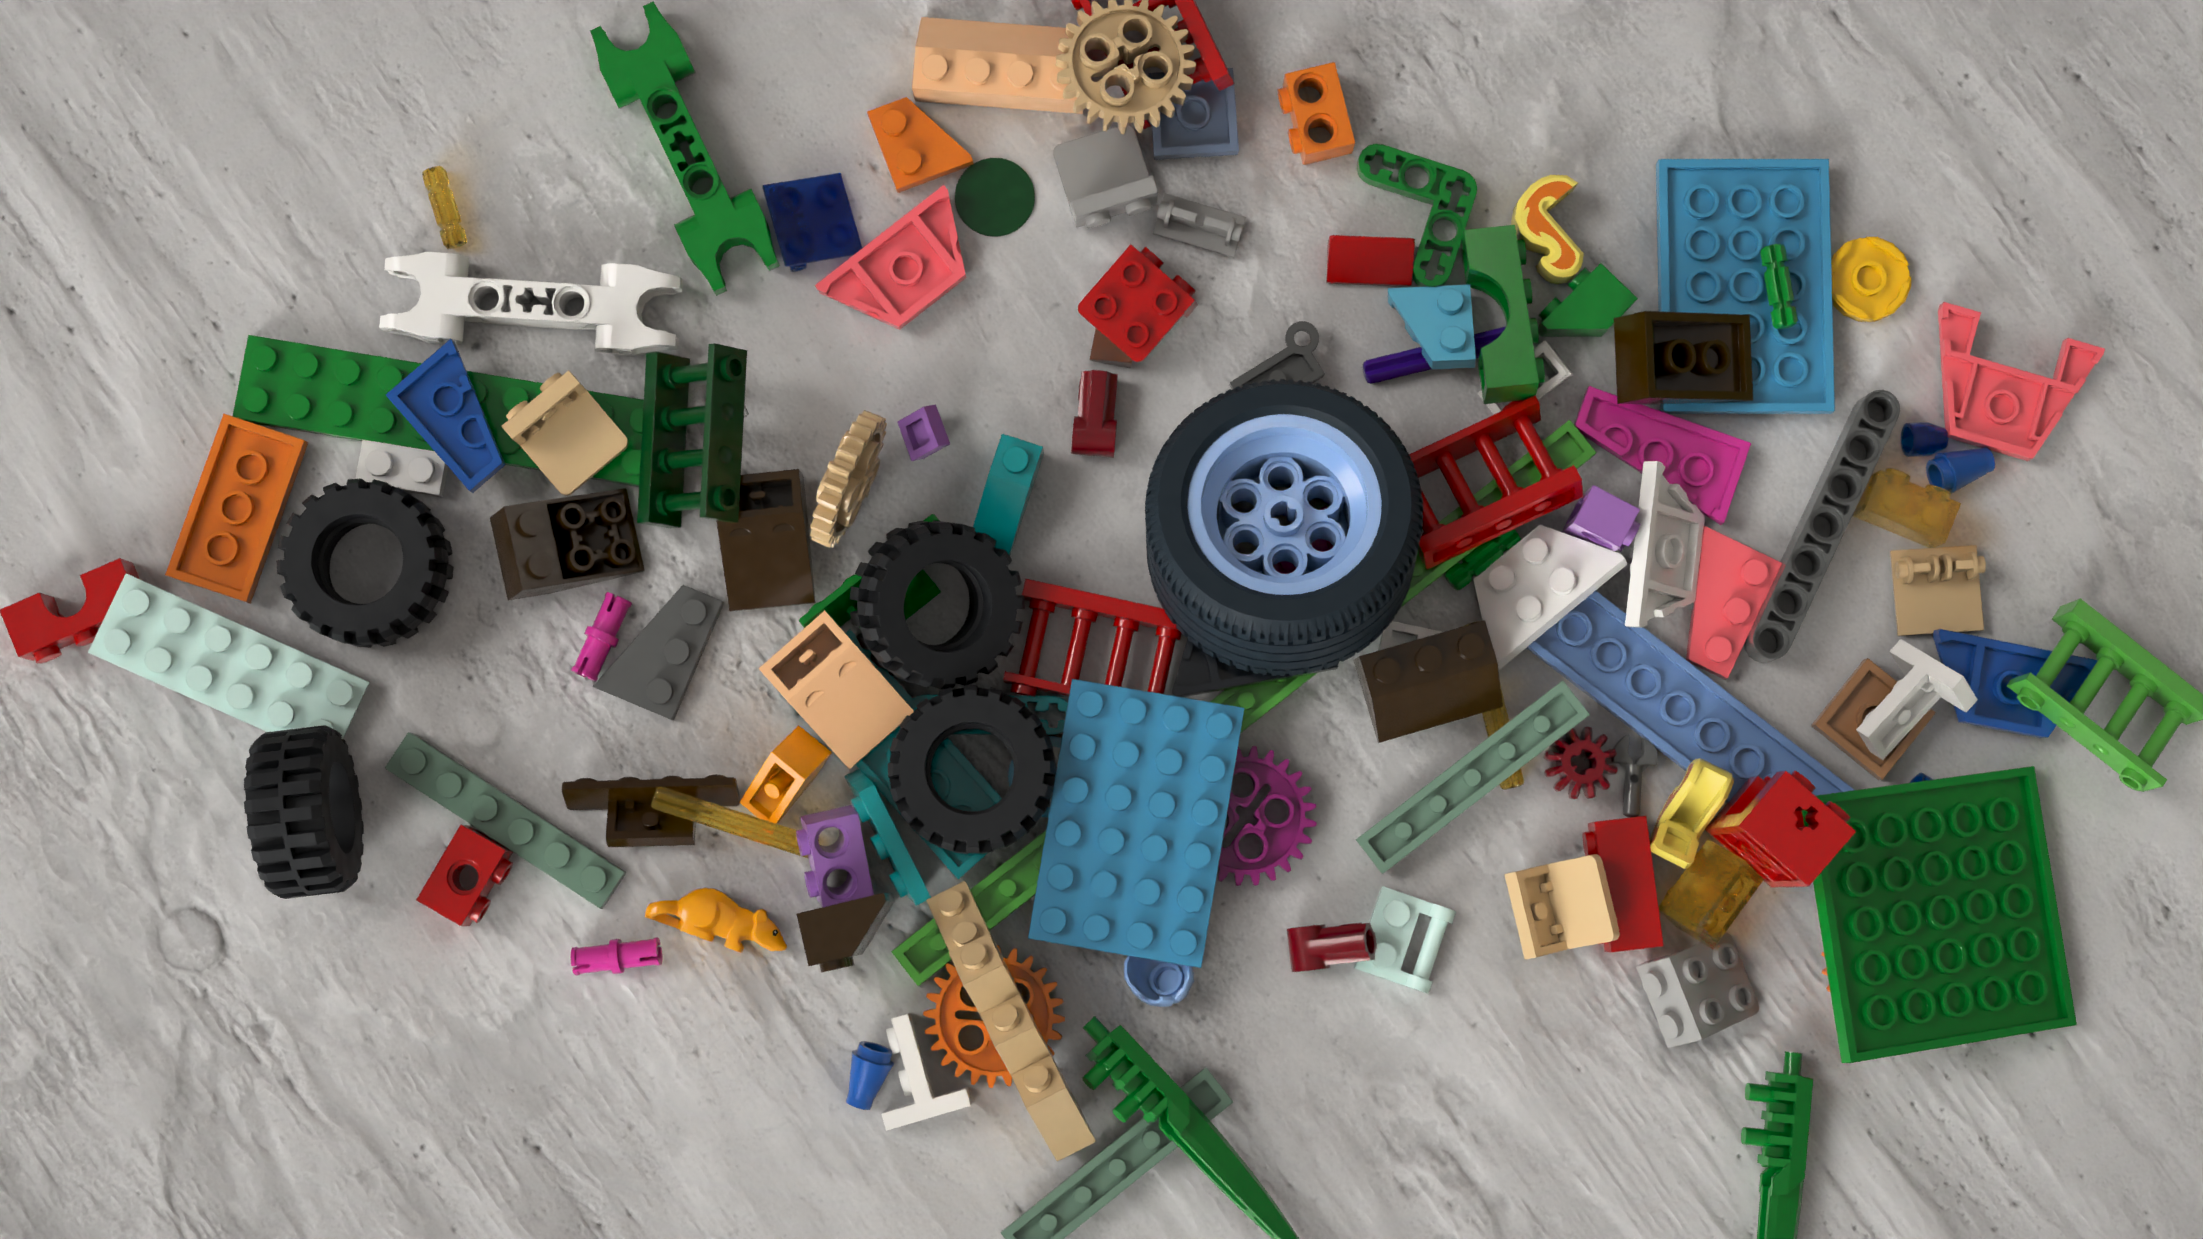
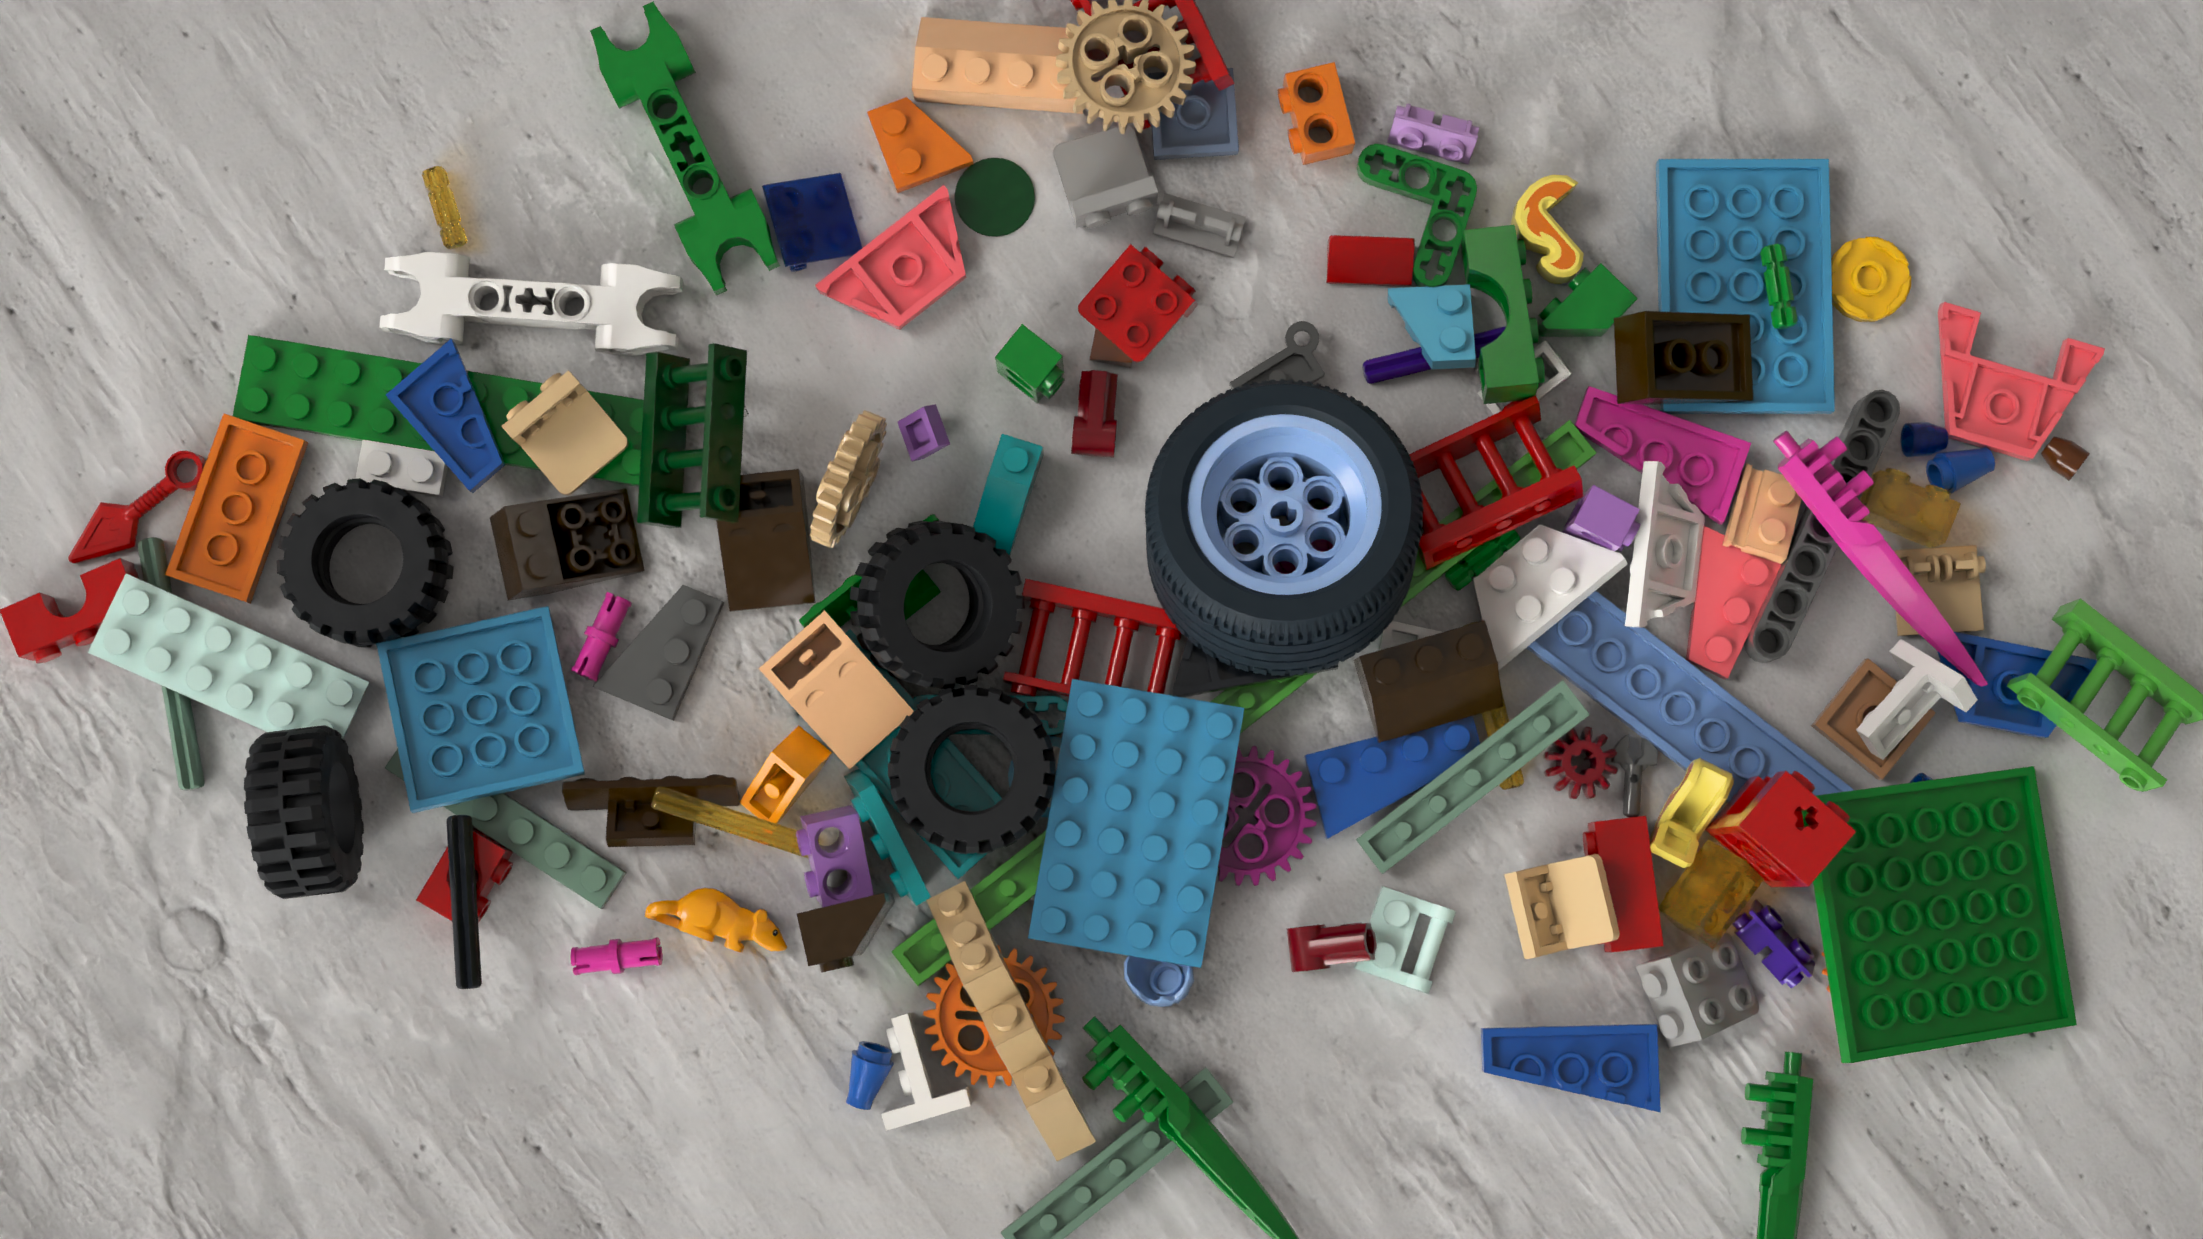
none -> red piece [68,450,206,564]
none -> sand green axle [137,537,205,790]
none -> dark azure plate [377,606,585,813]
none -> black axle [446,815,482,989]
none -> green brick [995,324,1065,404]
none -> blue wing [1304,716,1480,839]
none -> lavender hinge [1387,104,1479,164]
none -> blue wing [1481,1024,1661,1113]
none -> light nougat plate [1722,463,1802,564]
none -> dark purple hinge [1731,899,1815,988]
none -> dark pink piece [1773,431,1988,687]
none -> reddish brown hose [2041,436,2090,481]

